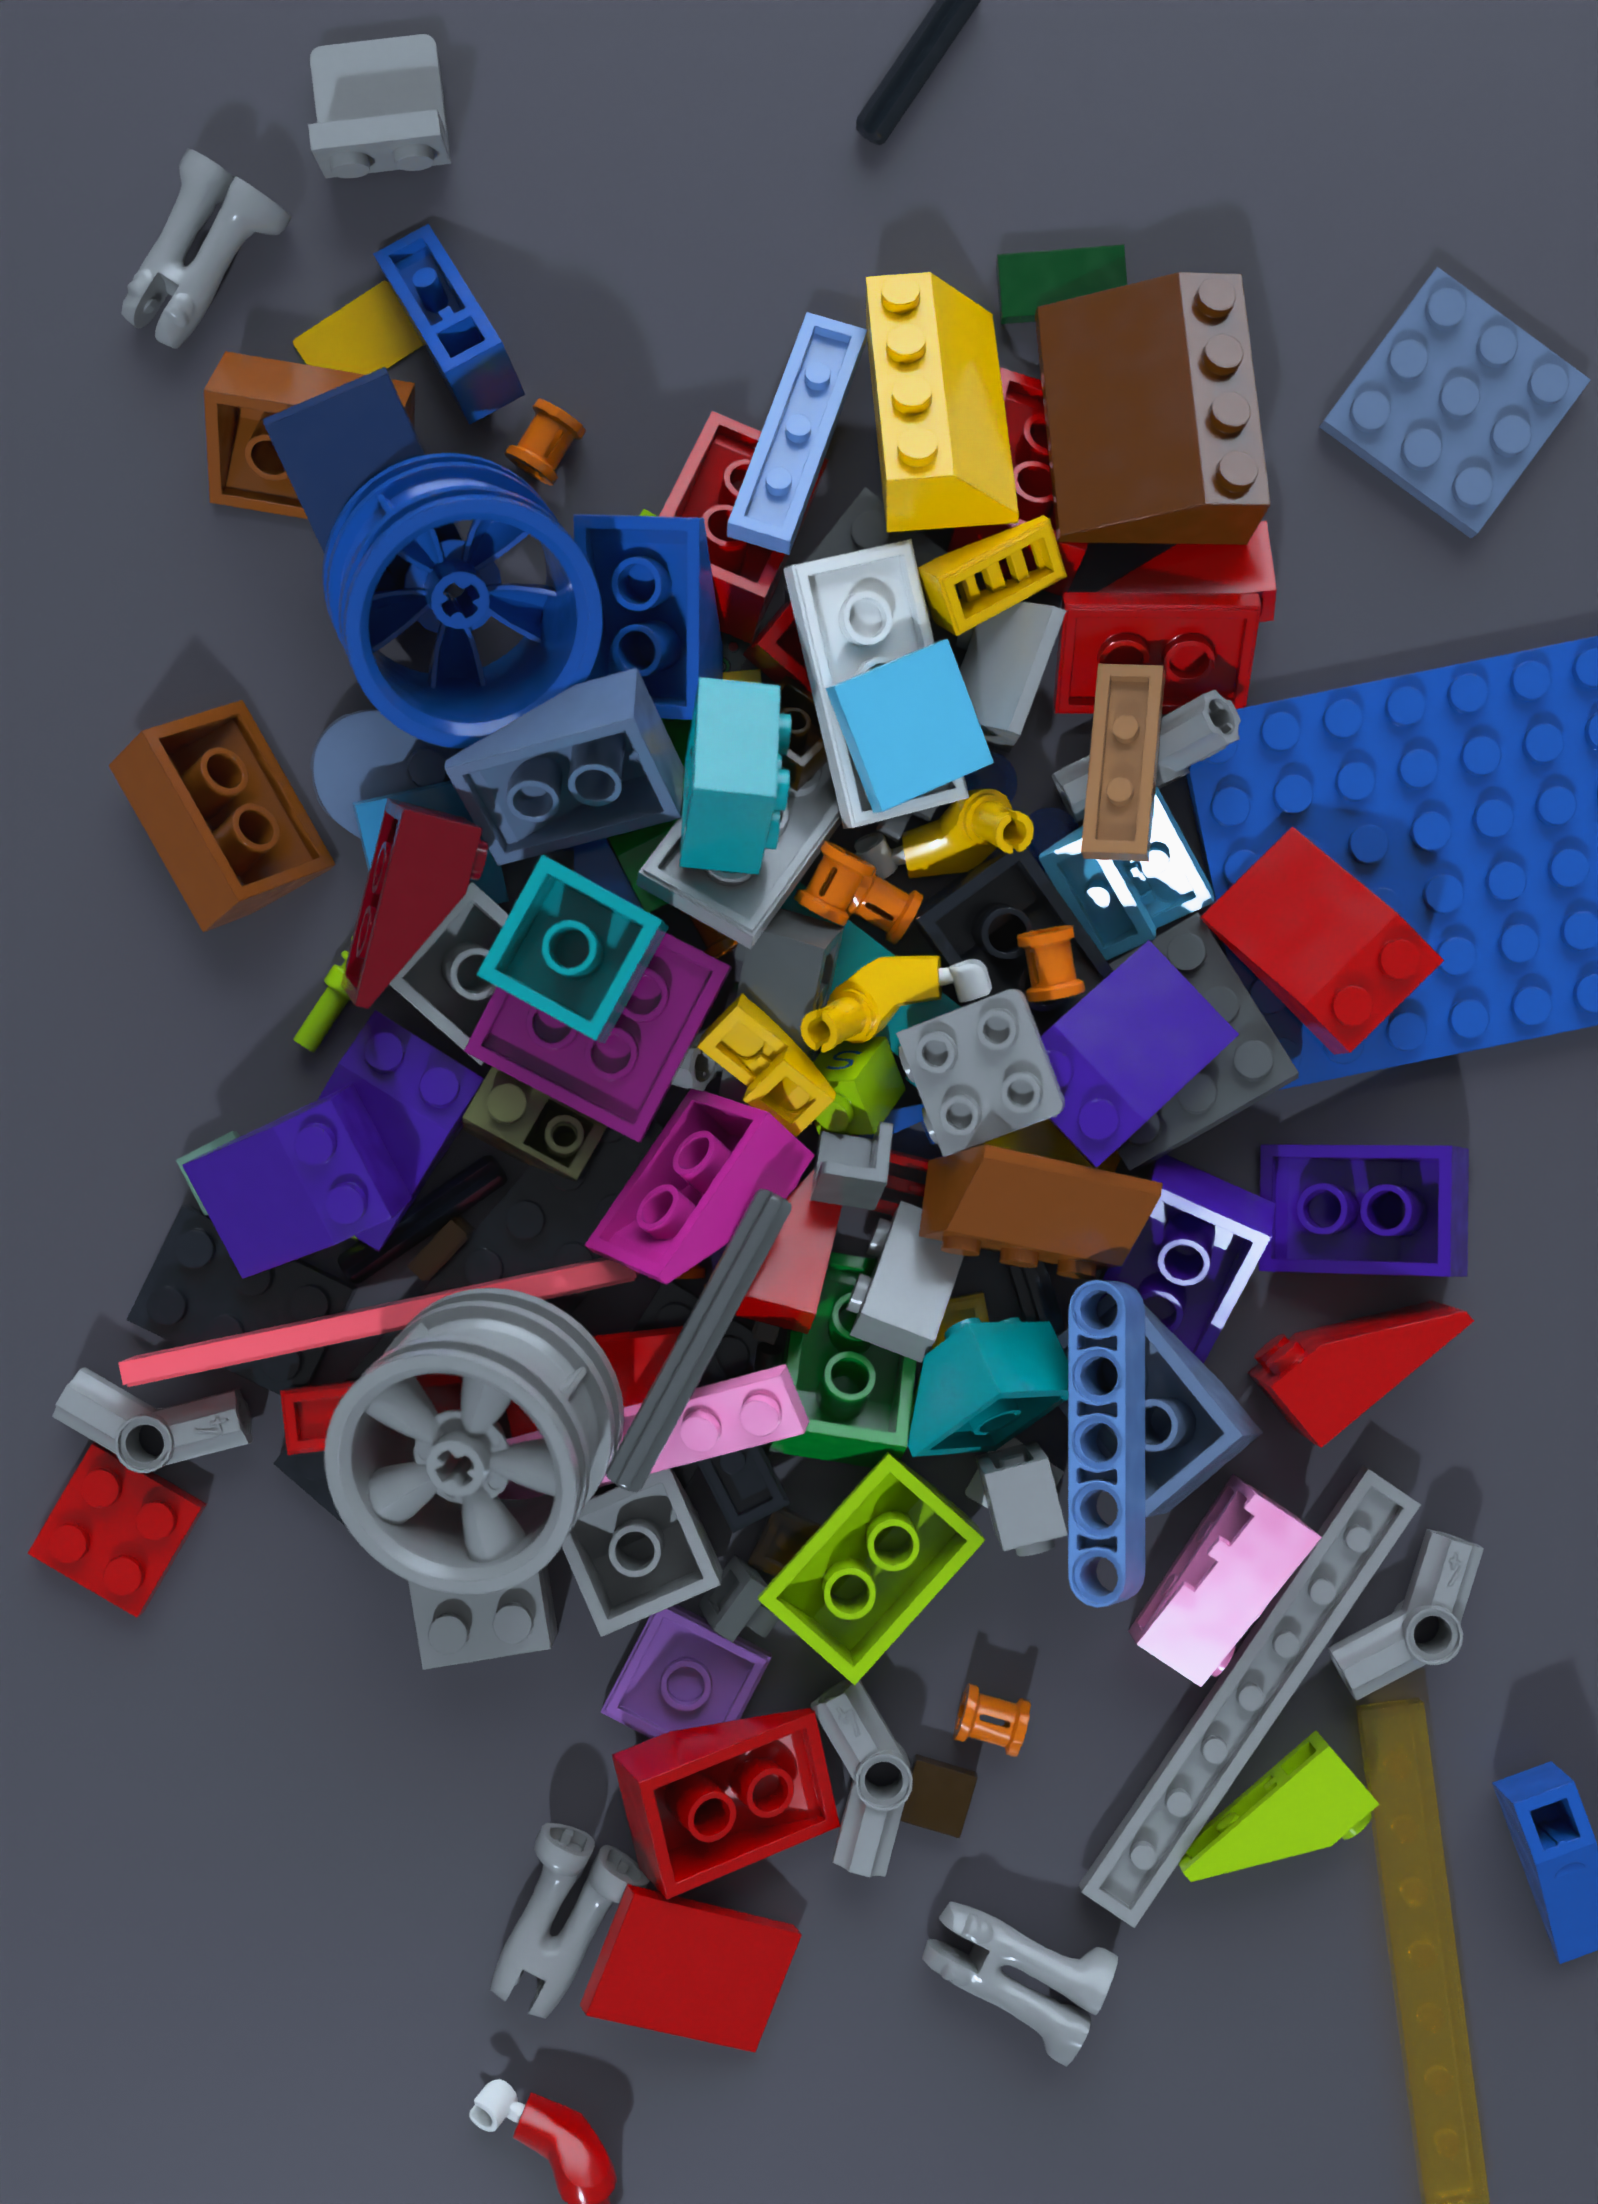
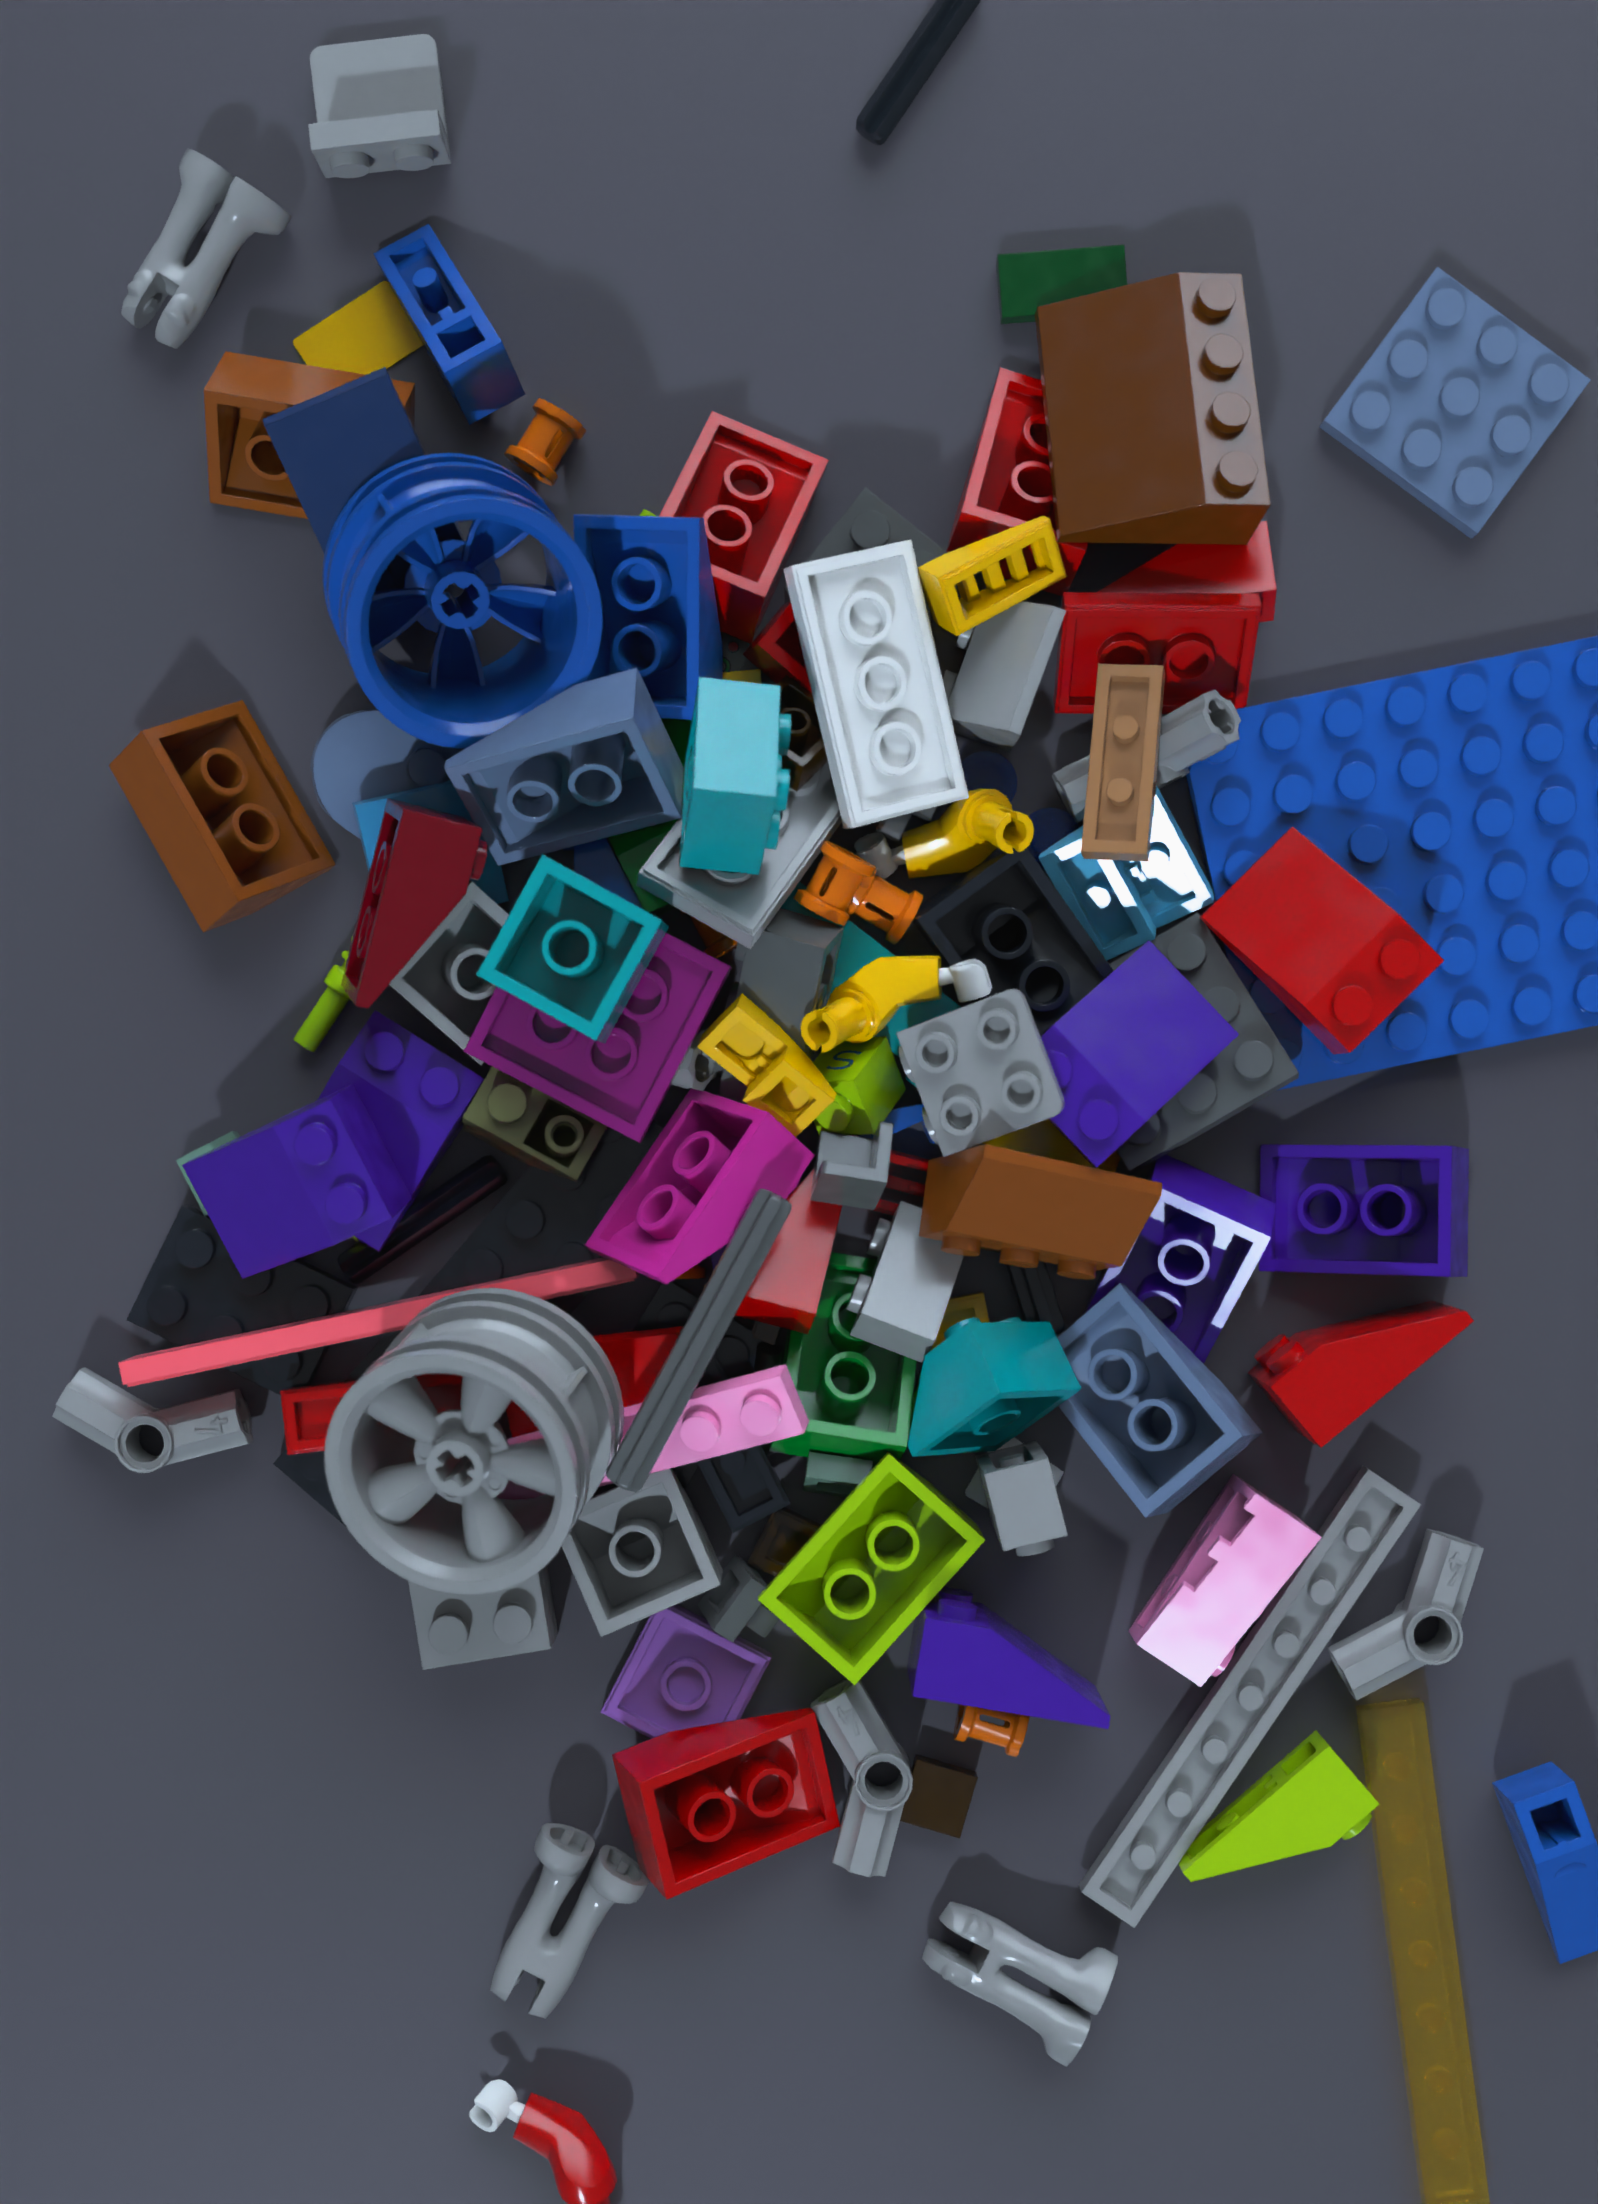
red plate [27,1442,207,1618] -> none
dark brown tile [407,1215,475,1281] -> none
red tile [580,1884,802,2053] -> none
medium blue plate [727,312,867,555] -> none
medium azure tile [826,639,994,813] -> none
yellow slope [866,272,1019,532] -> none
orange bush [1017,925,1085,1002] -> none
medium blue beam [1068,1280,1145,1608] -> none
none -> sand green tile [803,1452,873,1497]
none -> dark purple slope [907,1587,1111,1729]

